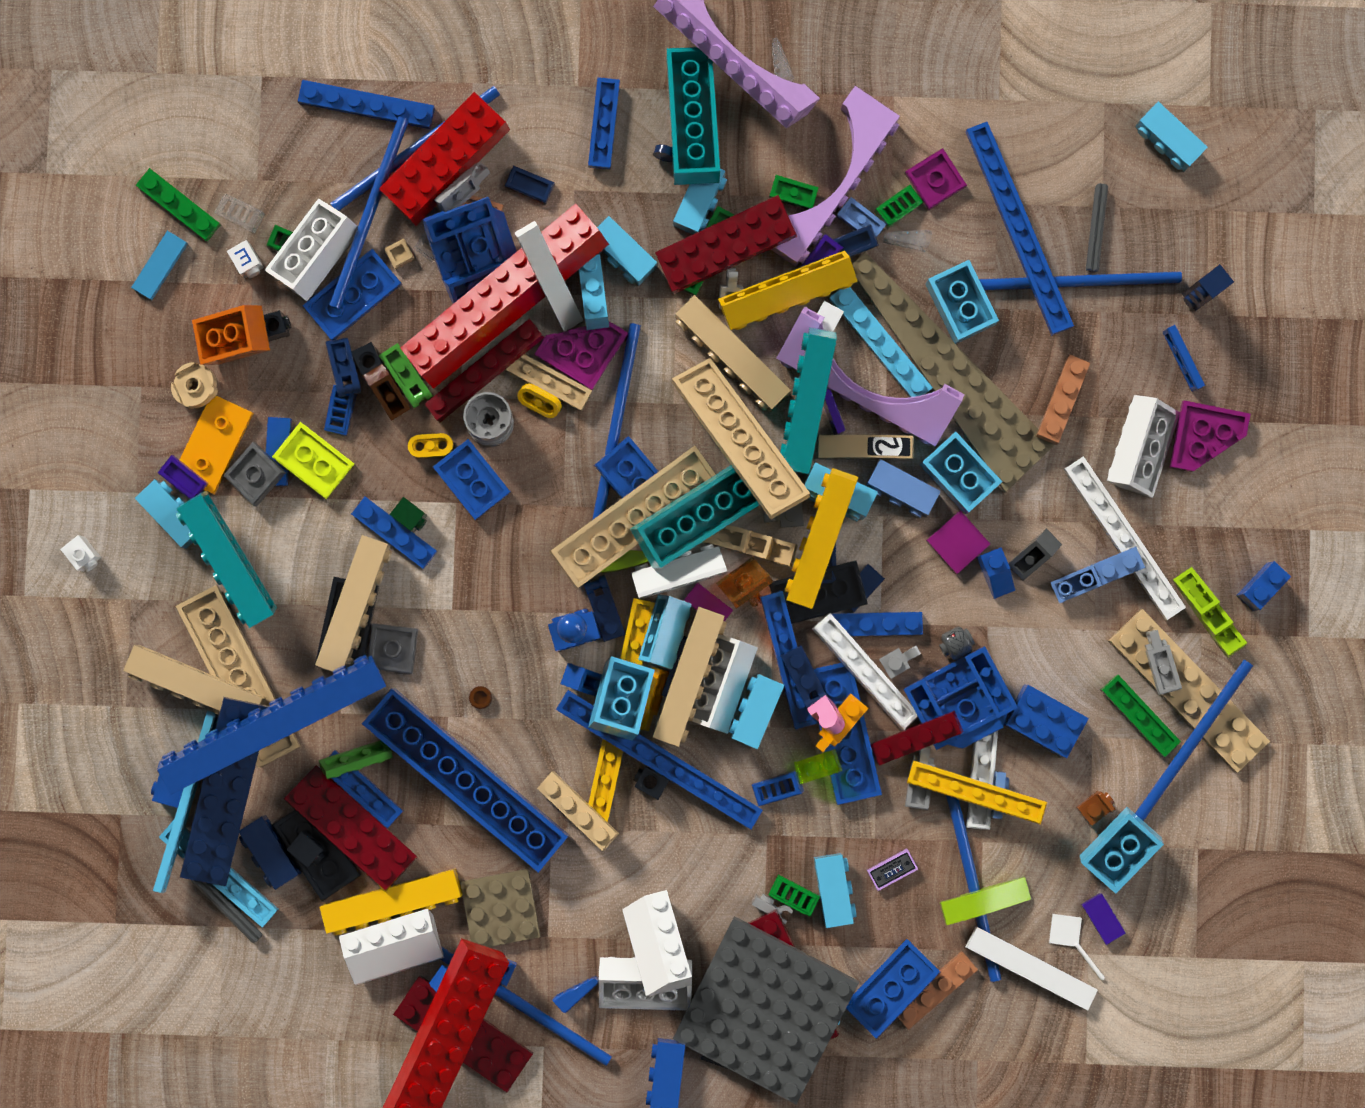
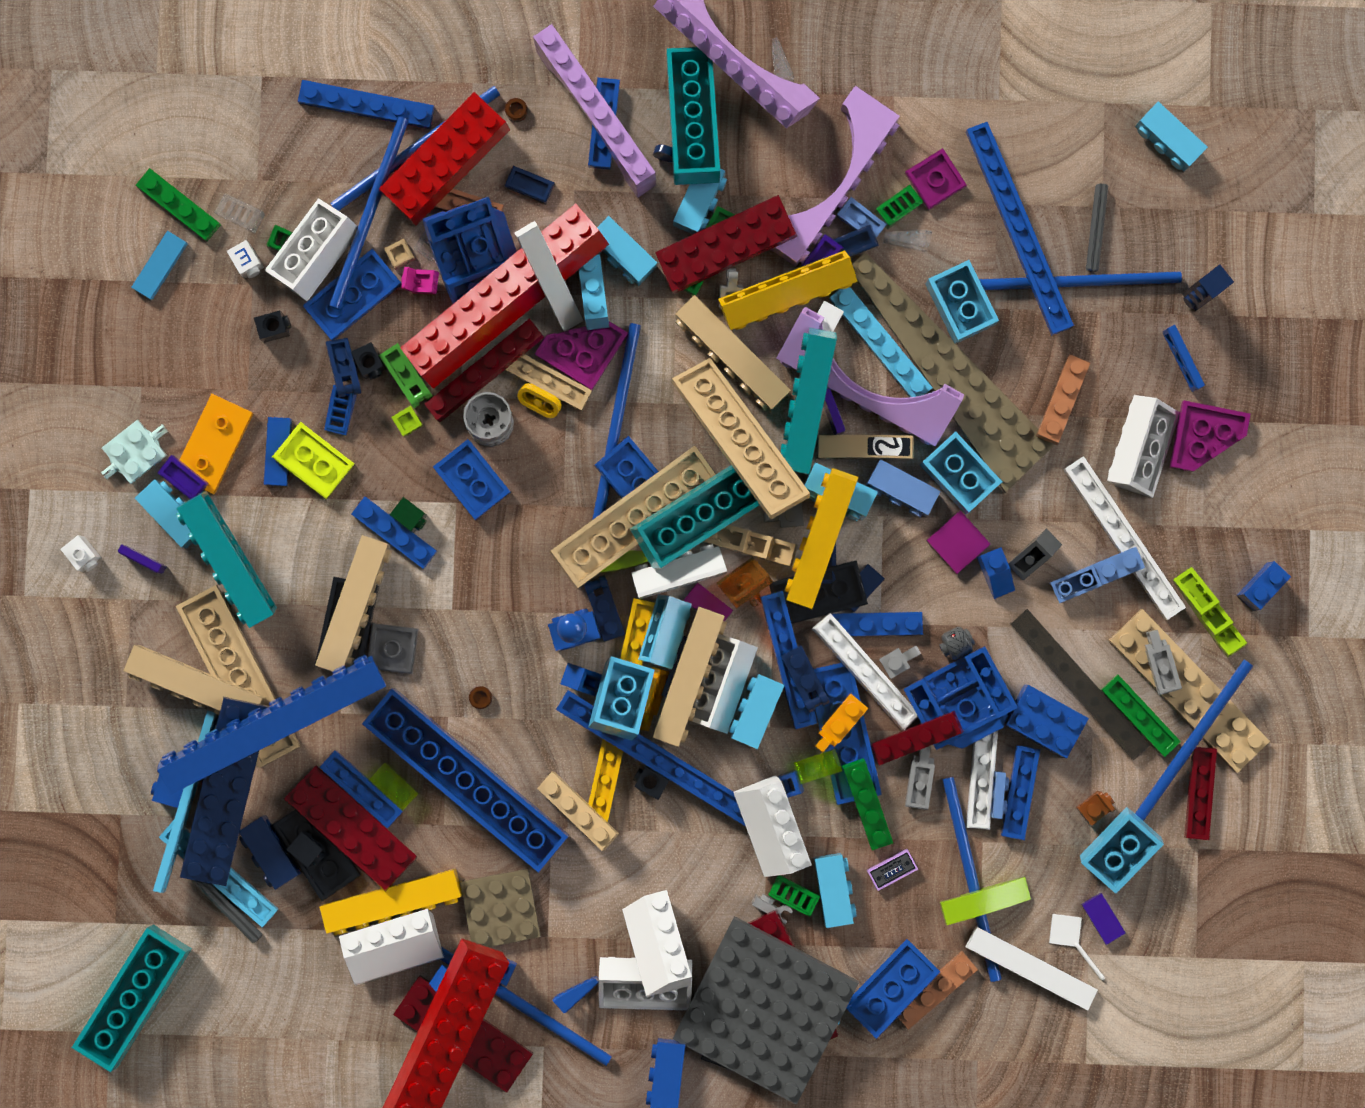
tan plate [171,362,218,409] -> none
orange brick [192,305,270,365] -> none
flat silver tile [223,442,286,506] -> none
bright green plate [319,740,393,779] -> none
reddish brown brick [363,364,410,421] -> none
yellow plate [408,433,454,458] -> none
light grey hinge [434,162,490,212] -> none
green plate [769,175,819,210] -> none
bright pink leg [807,695,845,735] -> none
yellow tile [907,760,1047,824] -> none
none -> teal brick [71,924,192,1072]
none -> light aqua plate [101,420,168,484]
none -> dark purple tile [118,544,167,574]
none -> clear neon green plate [369,763,419,811]
none -> lime plate [391,405,423,437]
none -> dark pink bracket [401,267,439,294]
none -> reddish brown tile [505,98,528,122]
none -> lavender arch [533,24,656,198]
none -> white slope [733,775,812,877]
none -> green plate [842,758,893,851]
none -> blue plate [1001,745,1040,840]
none -> clear smoke tile [1010,609,1150,760]
none -> dark red plate [1184,747,1217,840]

